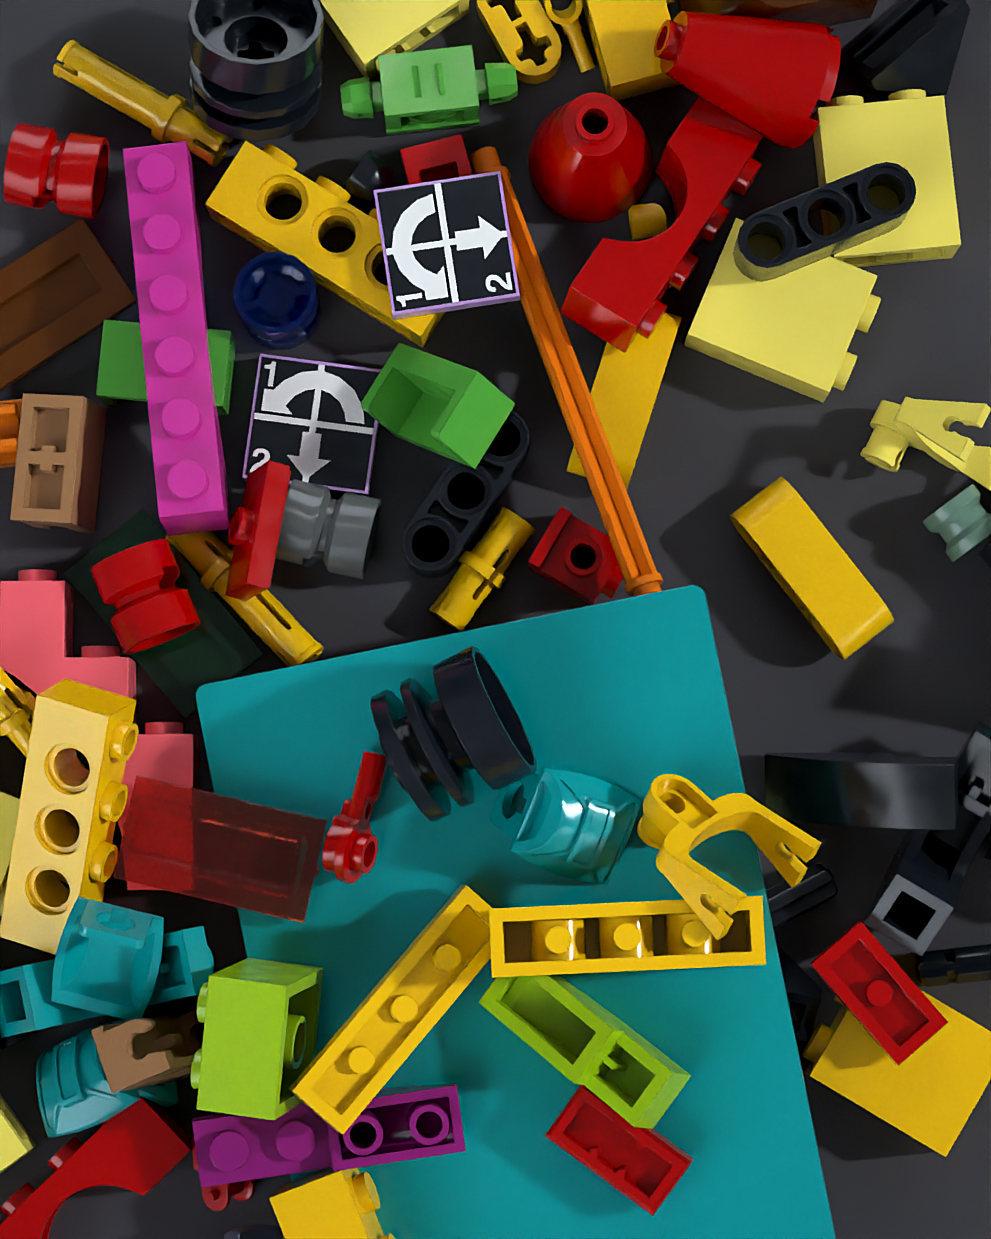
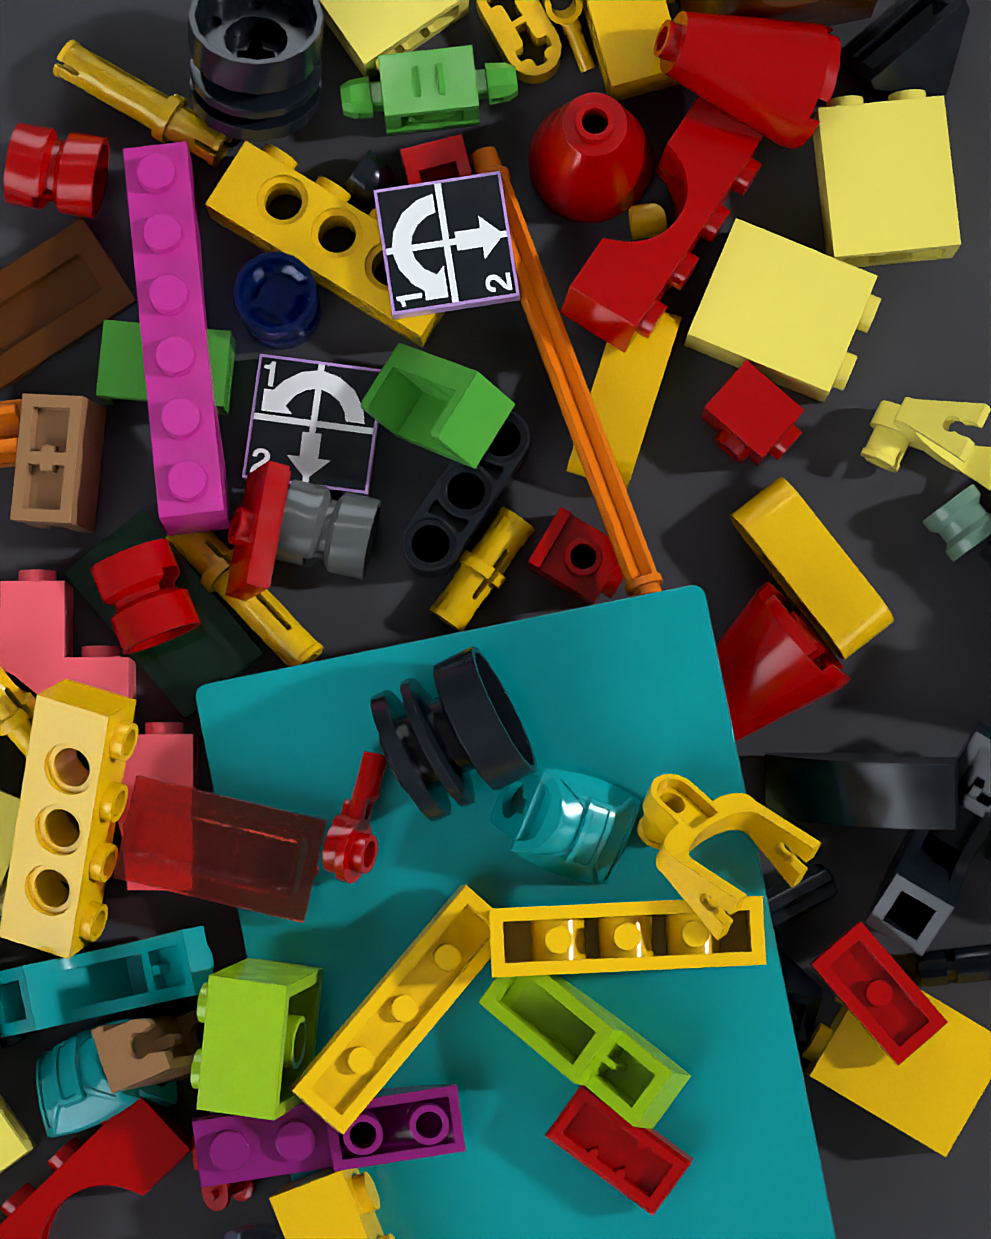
teal piece [51,896,164,1020] -> none
black beam [733,162,916,282] -> none
none -> red brick [701,360,804,467]
none -> red cone [716,582,851,742]

